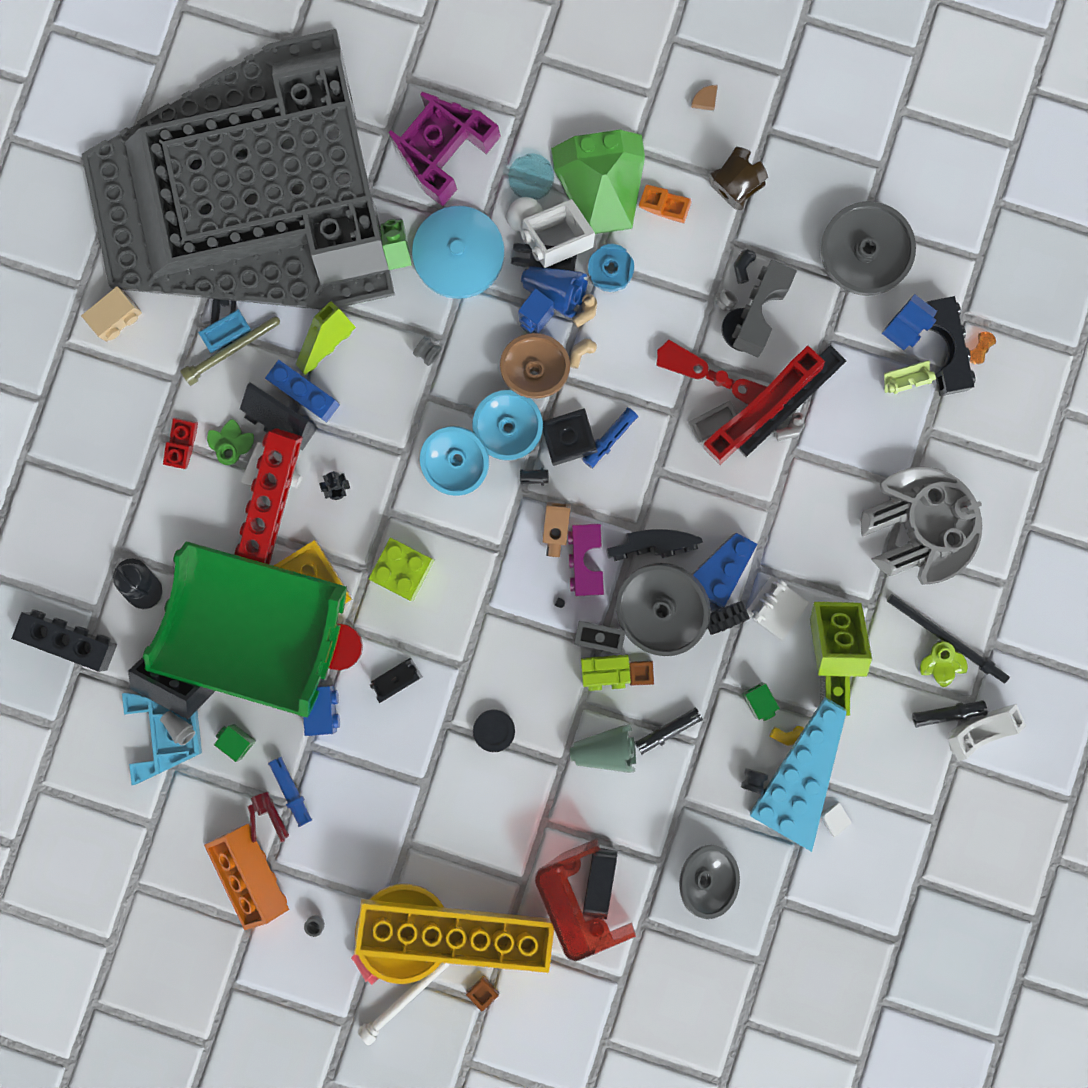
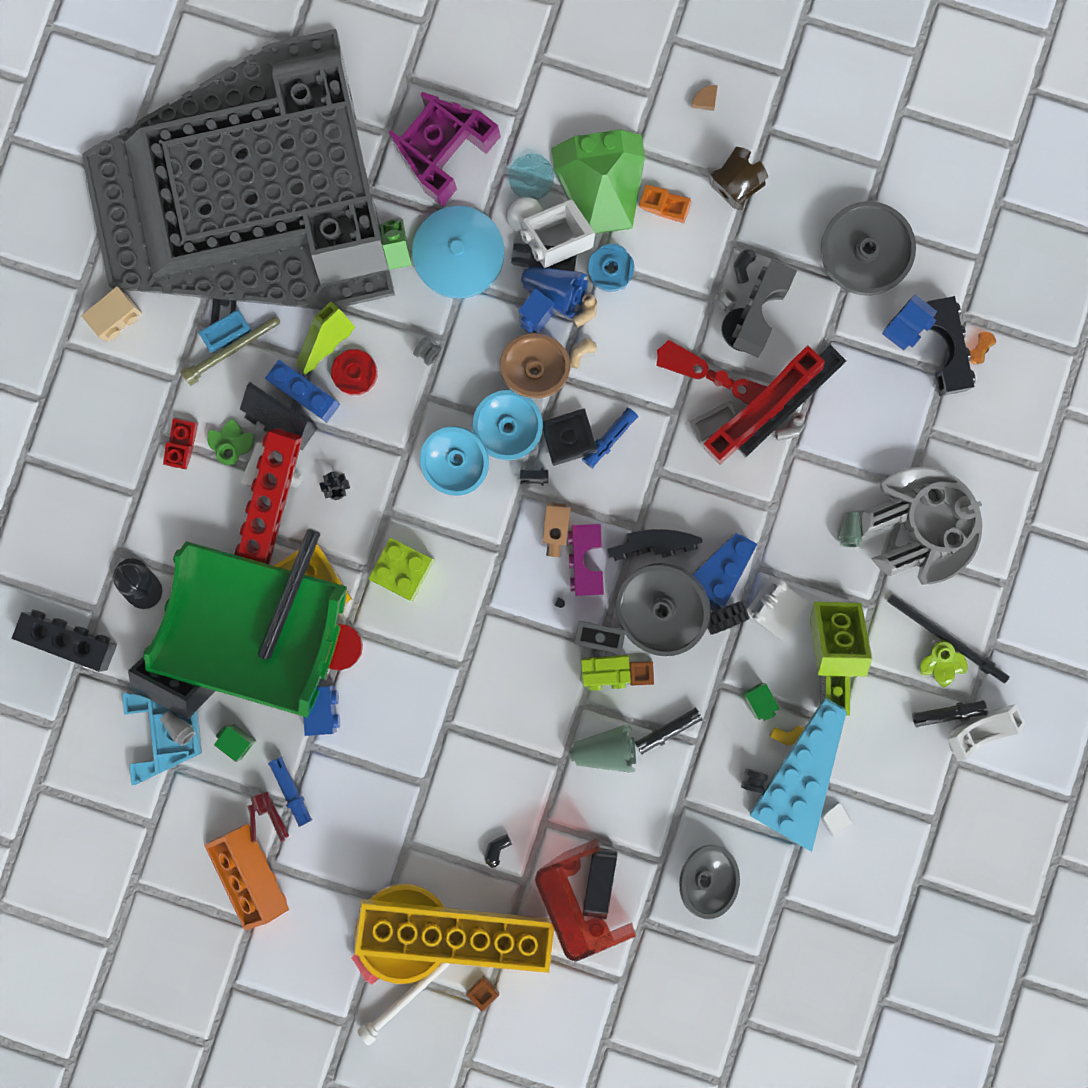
dark grey hinge [304,915,325,937] -> none
black hinge [370,657,423,703] -> none
black piece [473,709,515,752] -> none
yellowish green hinge [884,360,936,394] -> none
none -> black axle [258,528,320,660]
none -> red tile [331,349,378,396]
none -> black arm [484,834,512,868]
none -> sand green cone [838,512,862,548]

